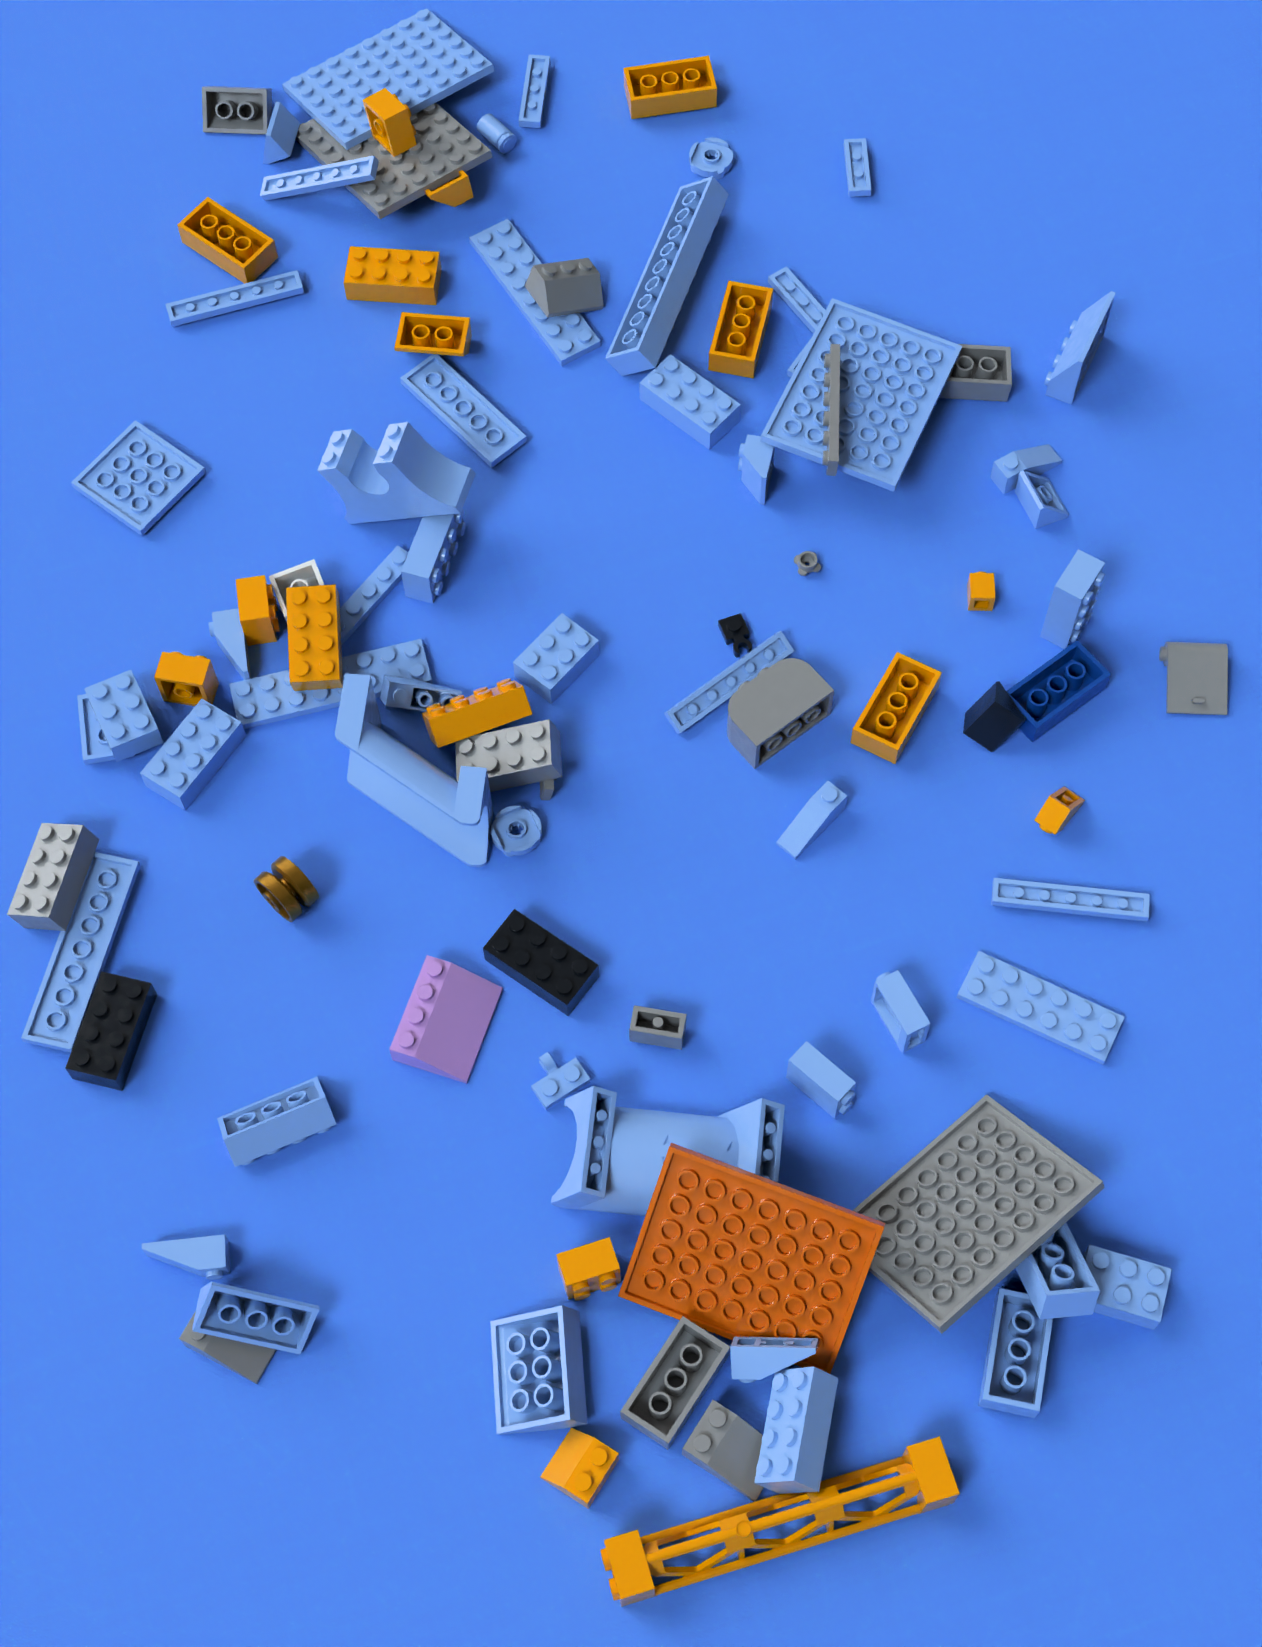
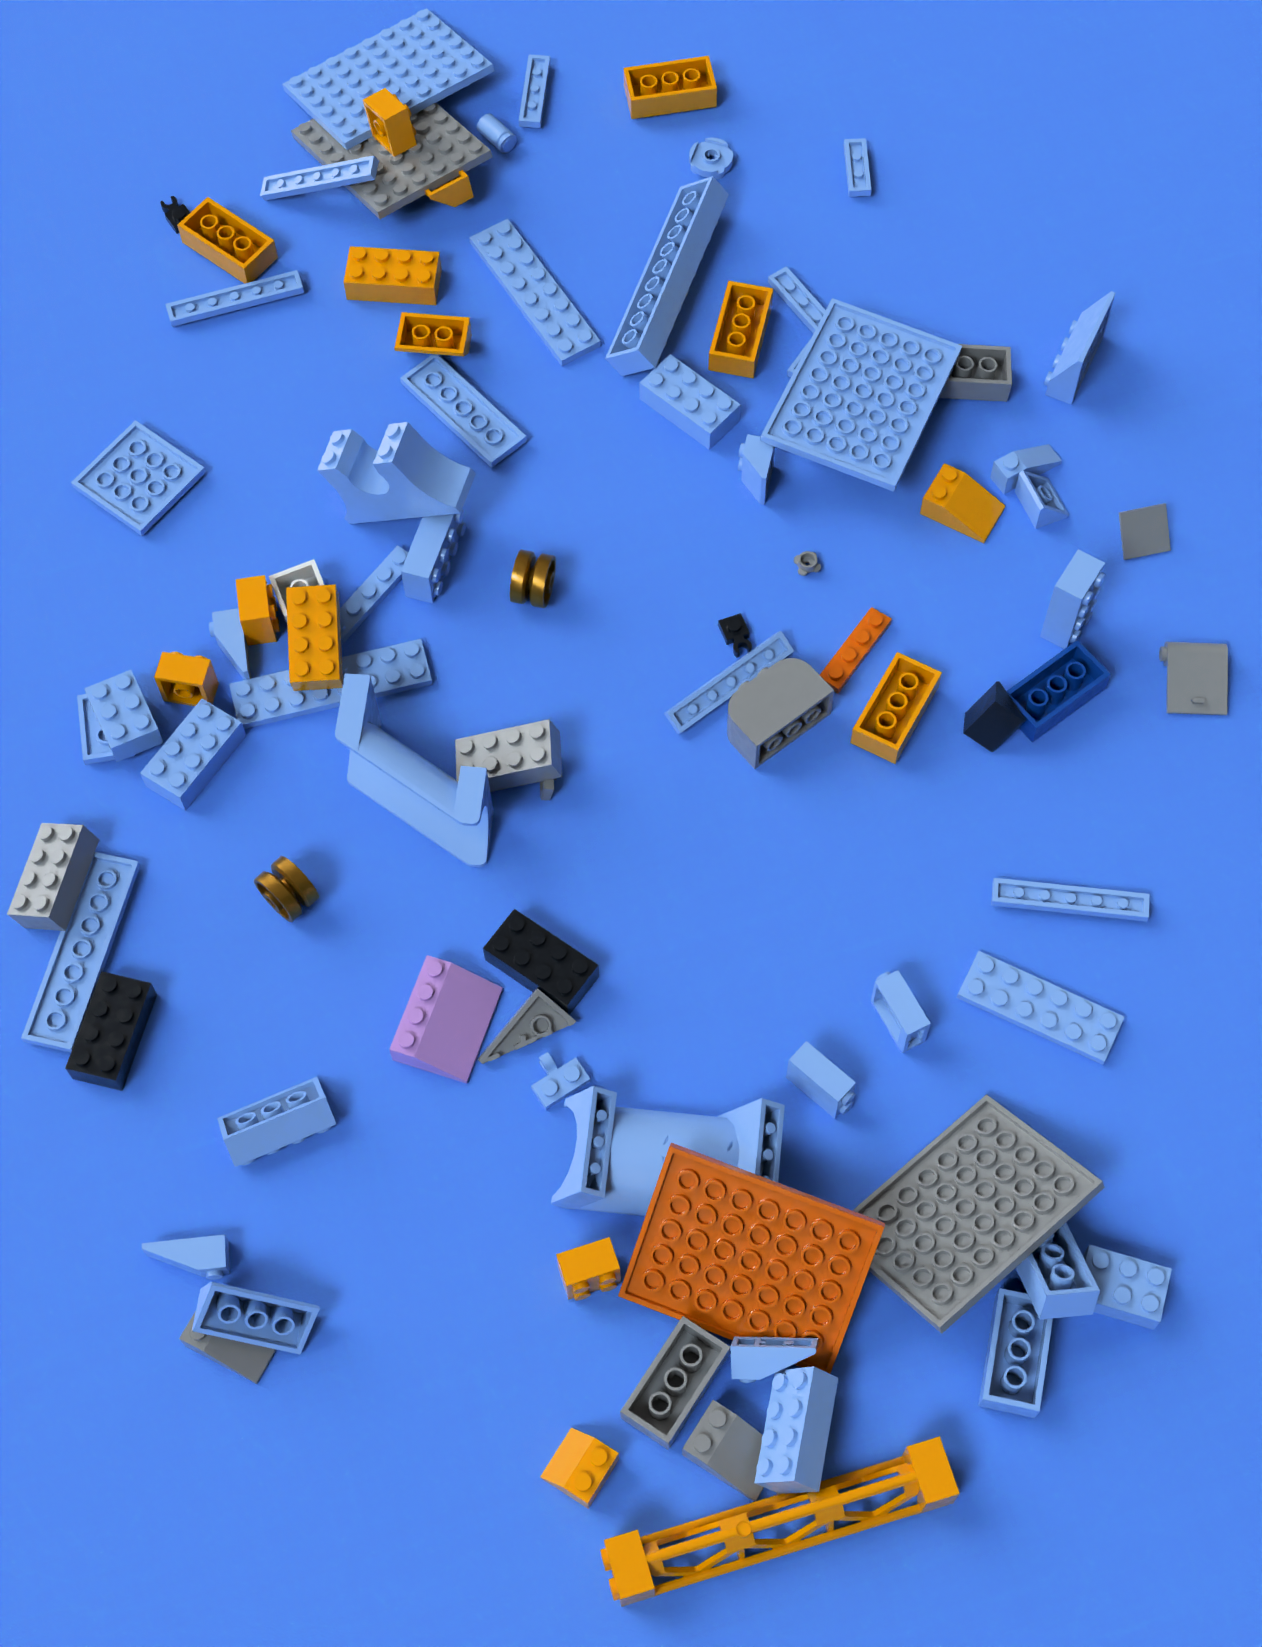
light grey slope [202,86,272,134] -> none
light blue slope [263,101,300,164] -> none
light blue slope [380,675,462,711] -> none
light orange brick [422,678,532,748] -> none
light blue slope [490,1305,587,1435] -> none
light blue plate [491,805,542,857] -> none
light blue brick [513,613,600,704] -> none
light grey slope [525,258,604,318] -> none
brick [629,1005,687,1050] -> none
light blue slope [776,781,847,860] -> none
light grey plate [822,344,840,476] -> none
light orange brick [967,571,995,611] -> none
light orange slope [1034,786,1085,835] -> none
none -> black plate [160,196,190,234]
none -> light grey wing [477,988,576,1064]
none -> pearl gold wheel [510,549,556,609]
none -> orange plate [820,607,892,693]
none -> light orange slope [920,463,1005,543]
none -> light grey piece [1119,503,1171,560]

